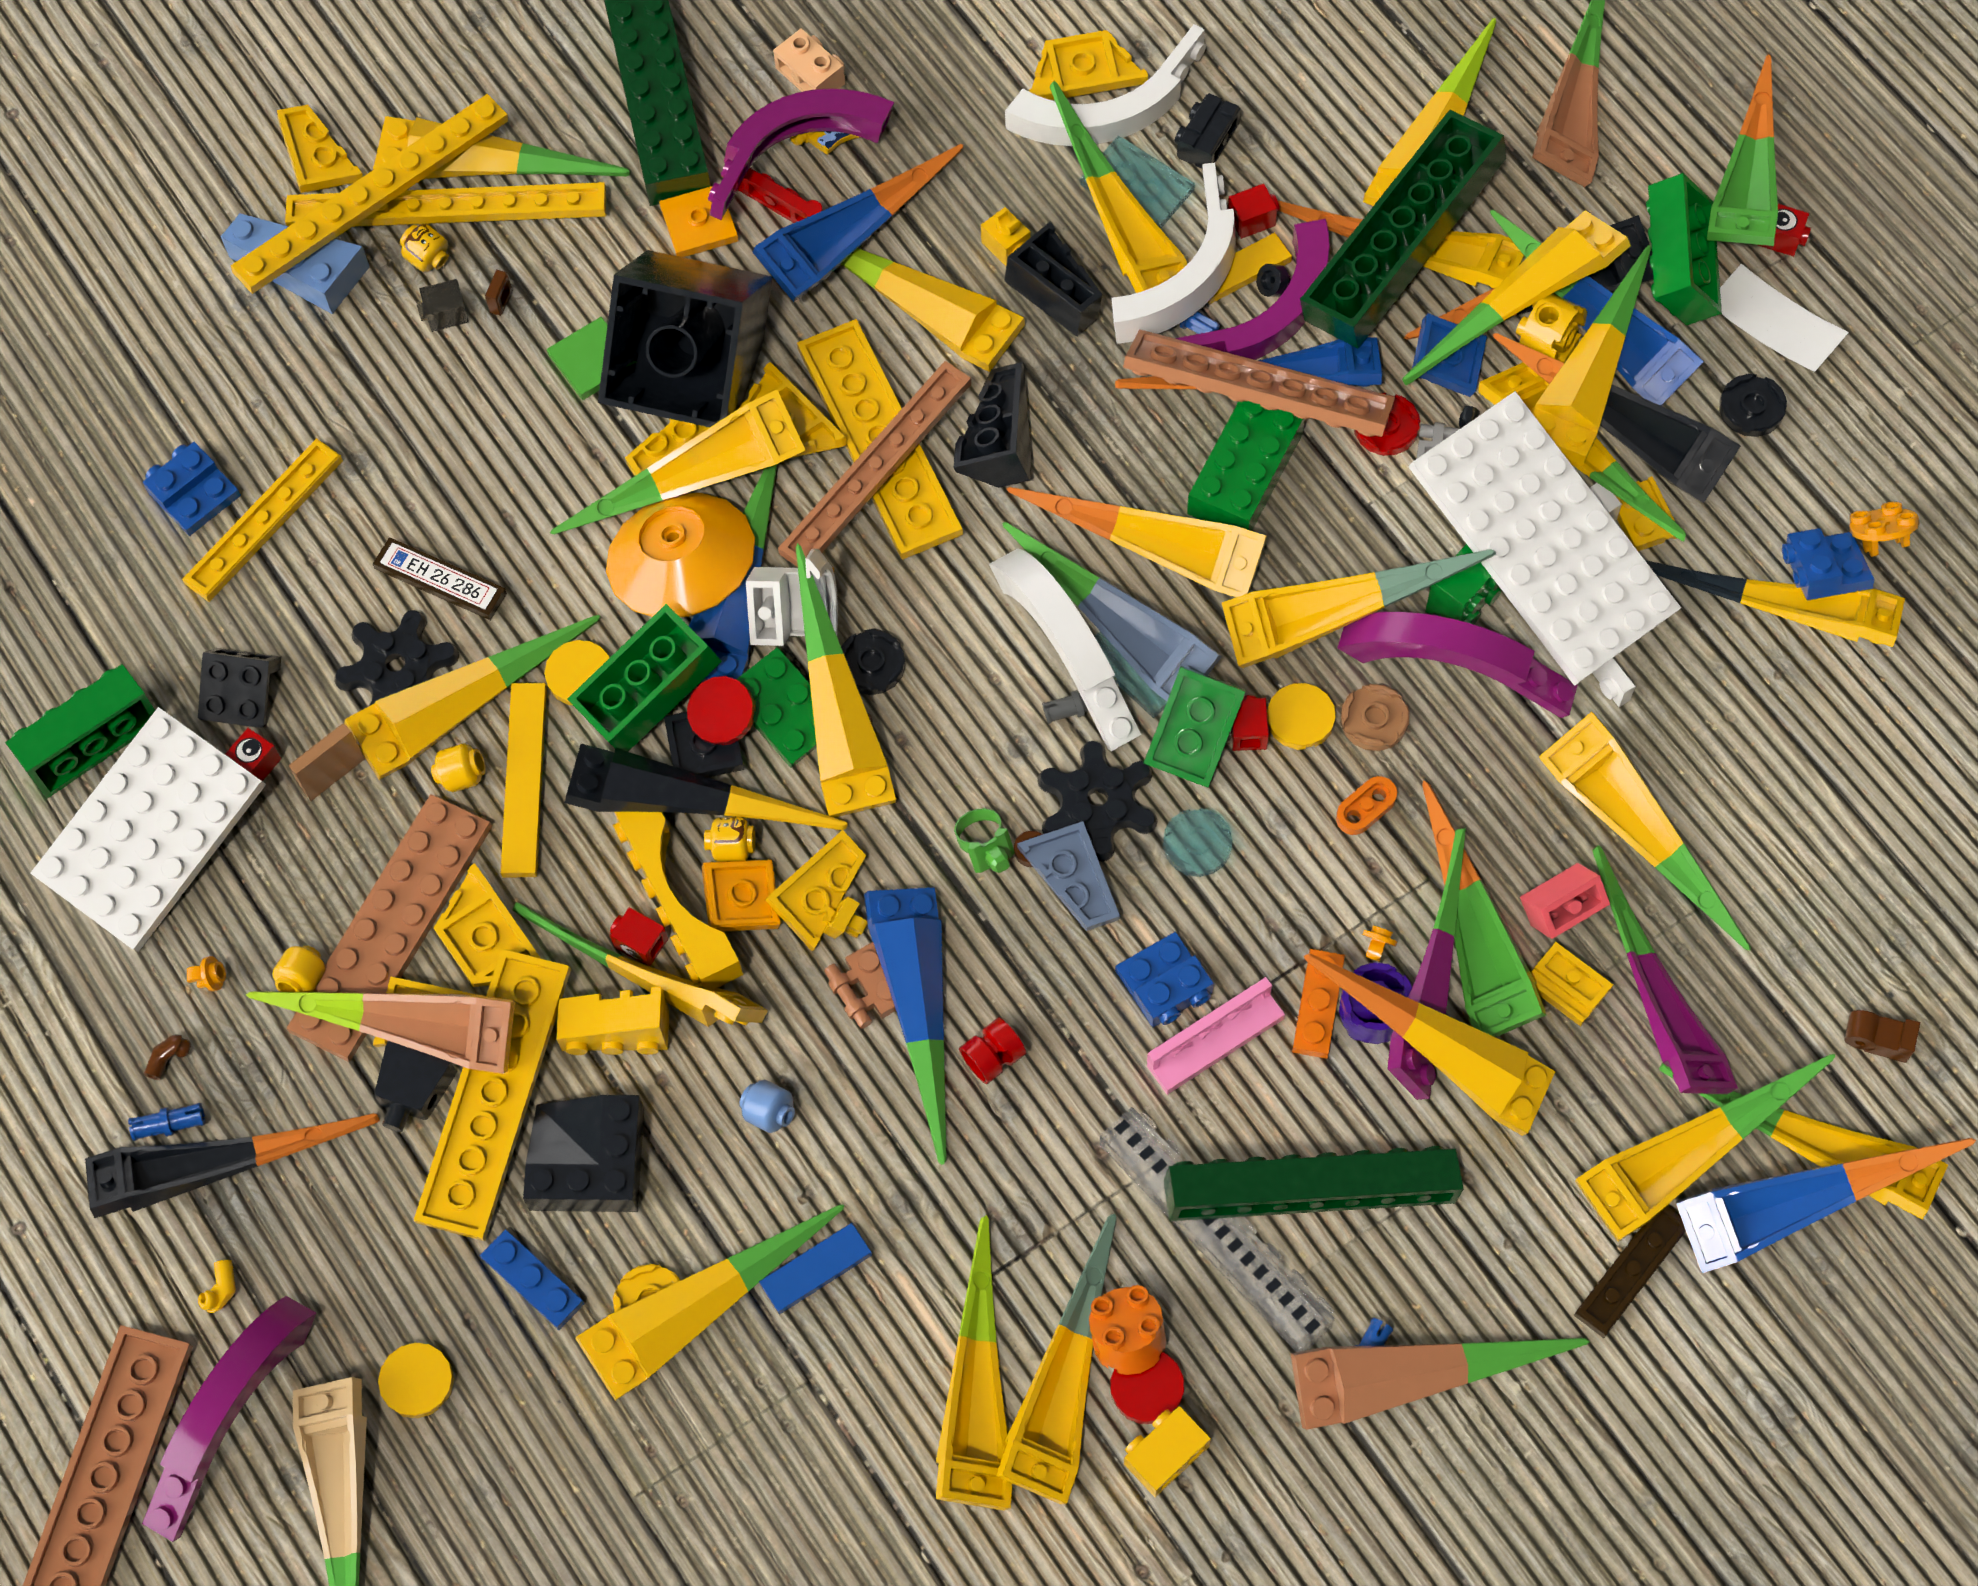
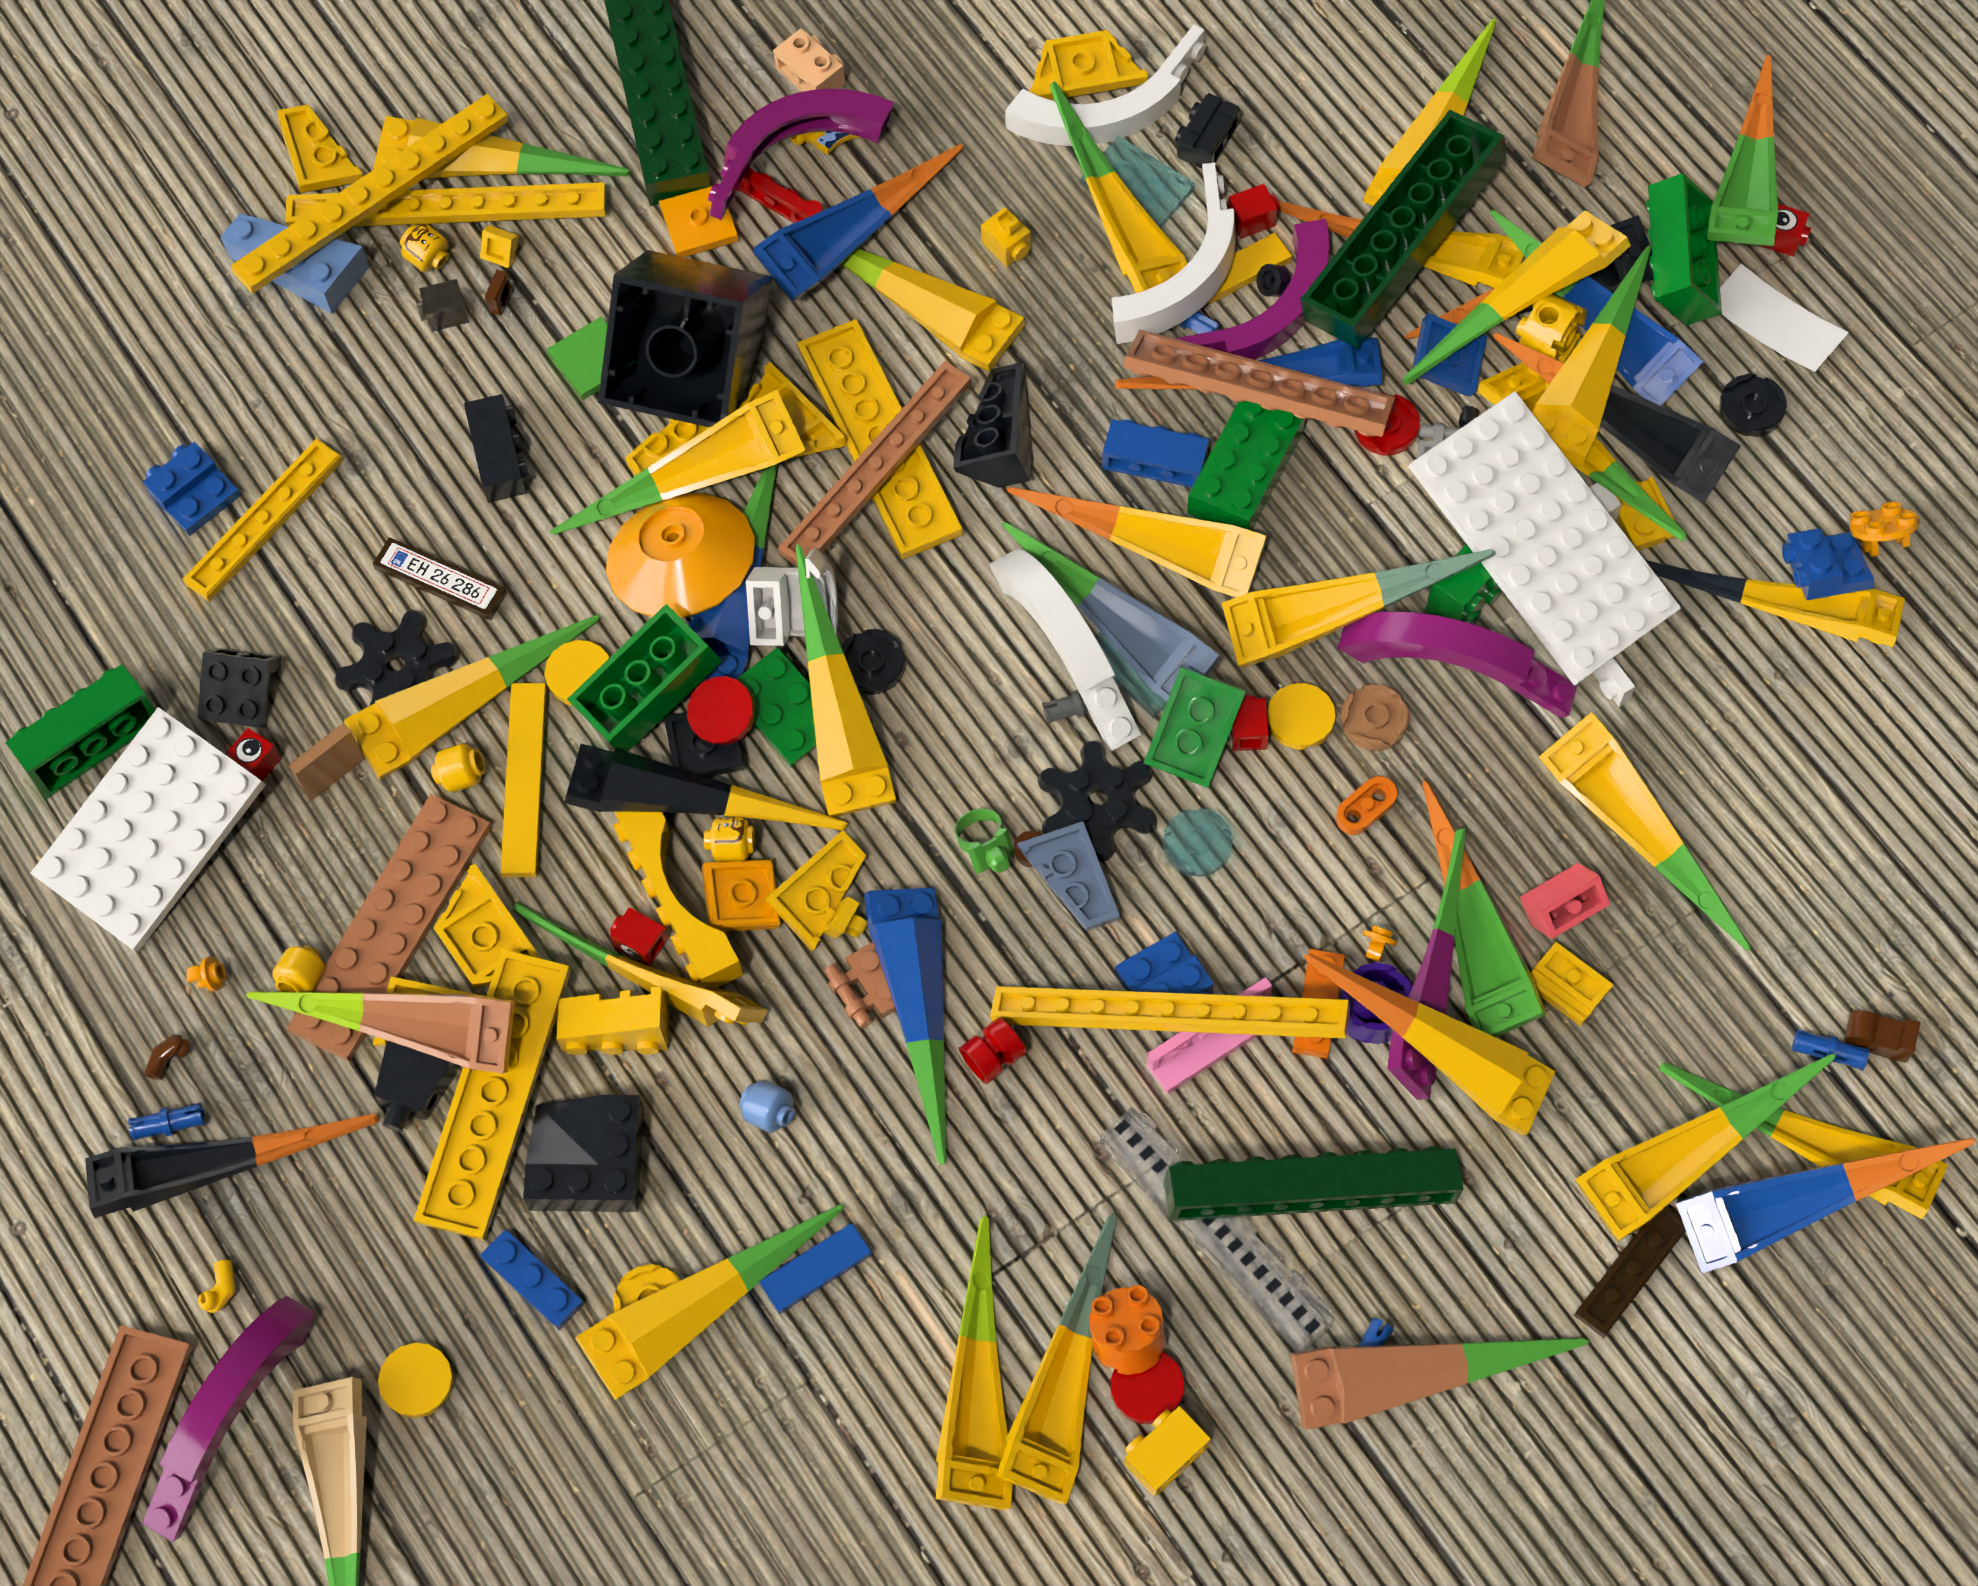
black wedge [1004,221,1103,337] -> none
magenta plate [1592,845,1738,1094] -> none
none -> black brick [464,394,530,503]
none -> yellow tile [480,225,519,268]
none -> yellow plate [990,986,1350,1039]
none -> blue brick [1102,419,1209,488]
none -> blue pin [1791,1029,1869,1071]

